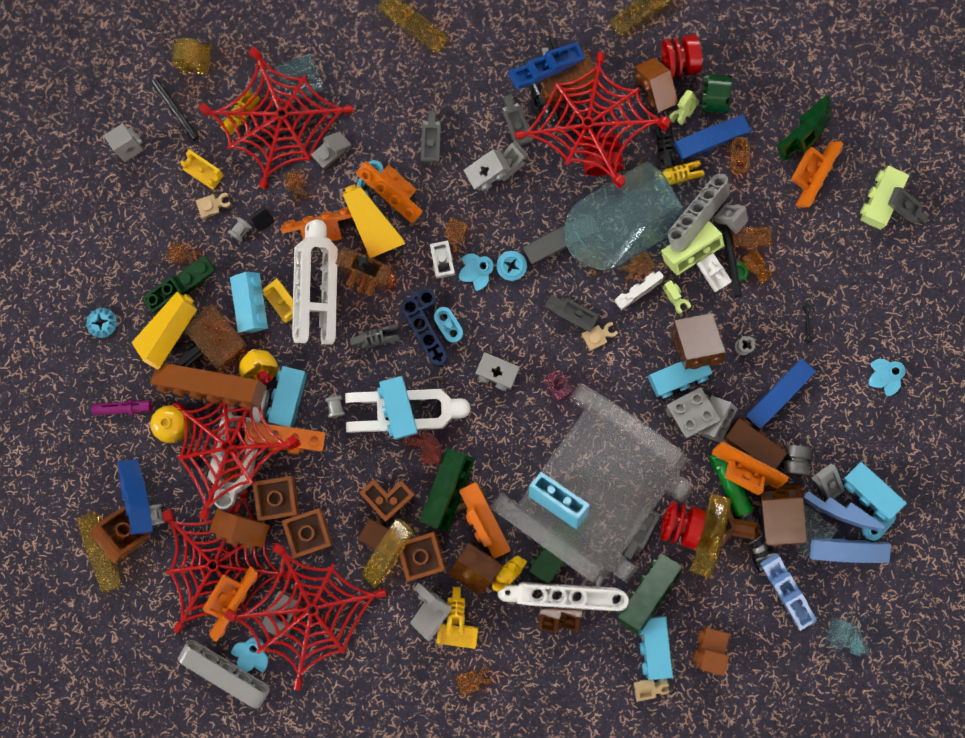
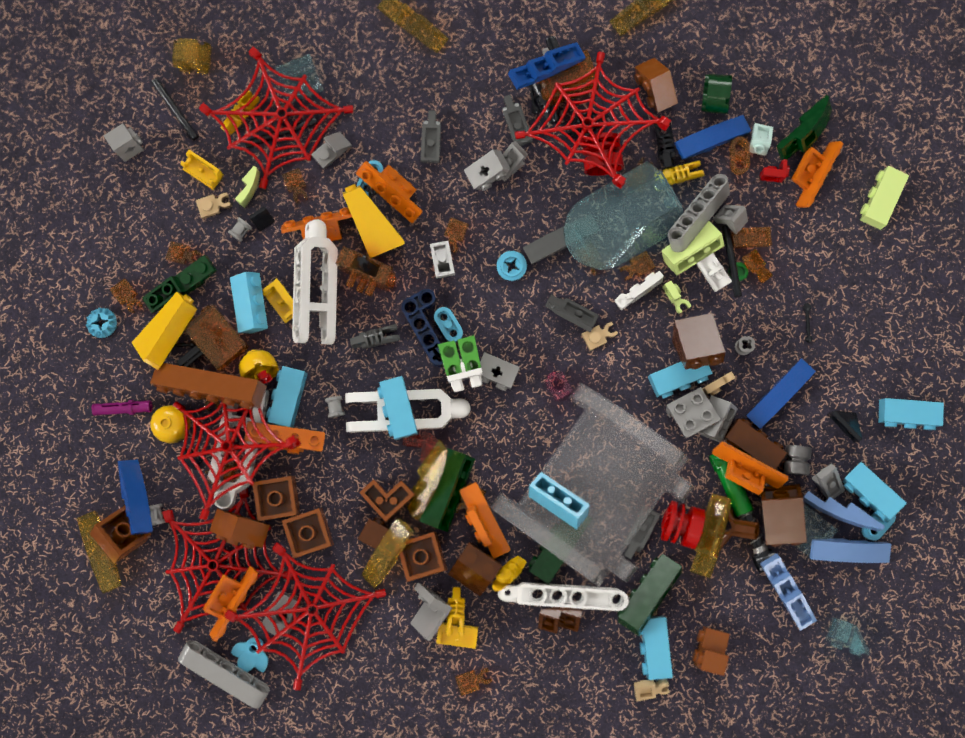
medium azure plate [459,254,494,291] -> none
red wheel [661,34,702,78] -> none
yellowish green plate [669,90,699,125] -> none
medium azure plate [868,359,906,396] -> none
dark grey hinge [888,187,929,223] -> none
none -> clear orange plate [110,278,143,314]
none -> yellowish green slope [235,166,260,208]
none -> clear yellow slope [407,440,448,520]
none -> bright green hips [438,336,483,392]
none -> tan plate [702,371,735,396]
none -> light aqua bracket [748,123,773,156]
none -> red bracket [759,159,790,183]
none -> black slope [827,410,862,443]
none -> medium azure brick [878,398,944,430]

